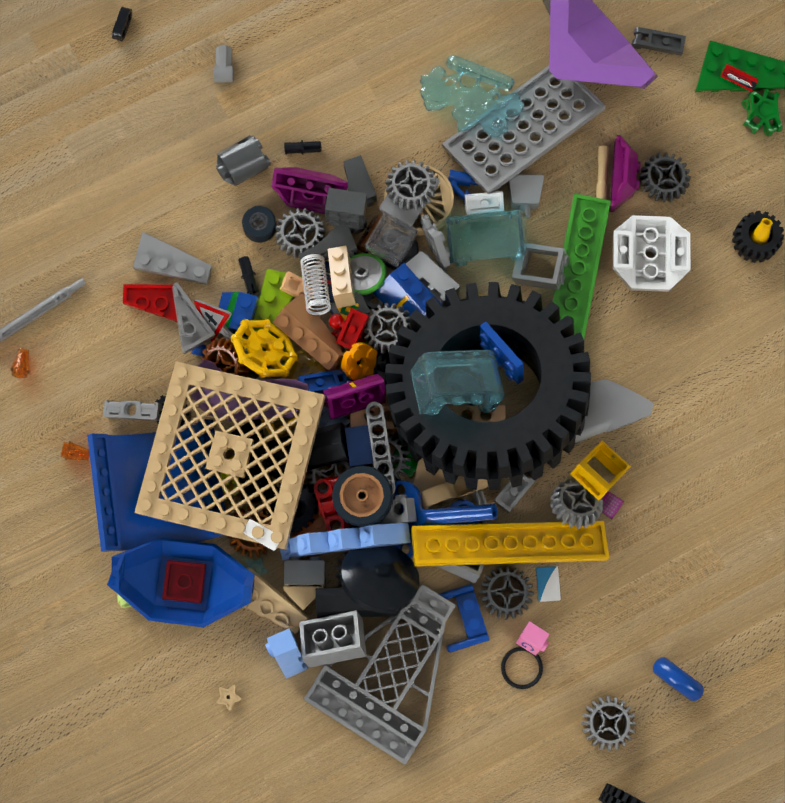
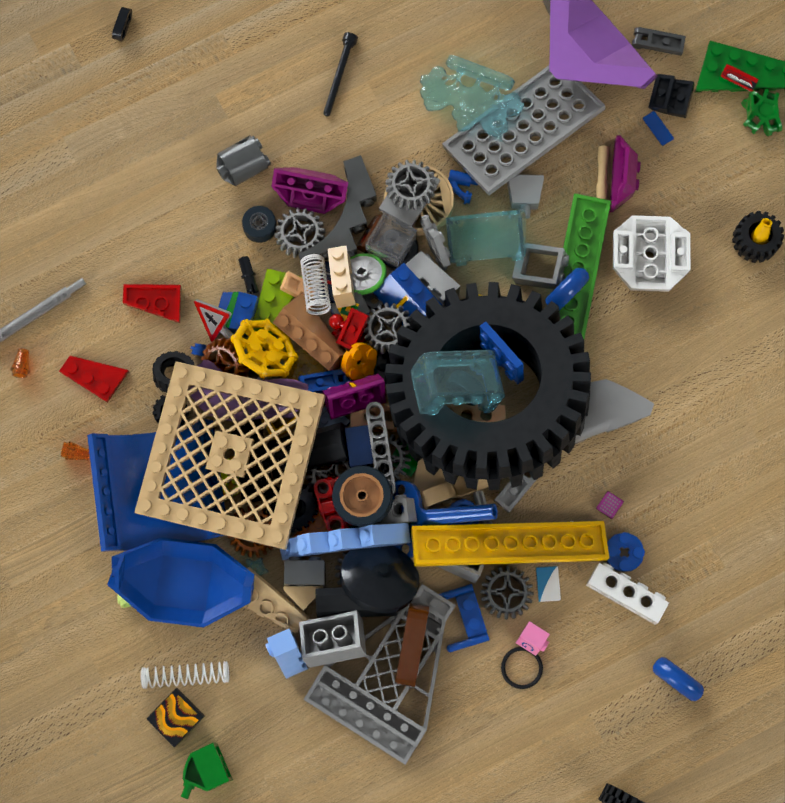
light grey piece [103,400,162,421] -> none
light grey wing [133,232,212,285] -> none
dark red tile [162,560,207,604] -> none
light grey wing [172,282,215,354] -> none
light grey piece [214,45,234,83] -> none
tan plate [216,685,242,711] -> none
white sticker [243,519,279,551] -> none
black axle [284,140,322,155] -> none
dark grey brick [325,188,367,229] -> none
white panel [464,191,504,215] -> none
light grey gear [550,479,603,529] -> none
yellow window [570,440,631,500] -> none
light grey gear [581,696,636,751] -> none
dark grey gear [639,152,691,203] -> none
none -> red wing [59,356,129,403]
none -> white piece [141,661,229,689]
none -> slope [147,688,205,747]
none -> black tyre [152,351,194,393]
none -> green piece [181,743,233,799]
none -> black piece [323,32,358,117]
none -> reddish brown beam [395,603,429,687]
none -> blue cylinder [545,268,589,311]
none -> white brick [586,562,669,625]
none -> blue plate [606,532,645,572]
none -> blue sticker [643,111,674,146]
none -> black slope [648,74,695,118]

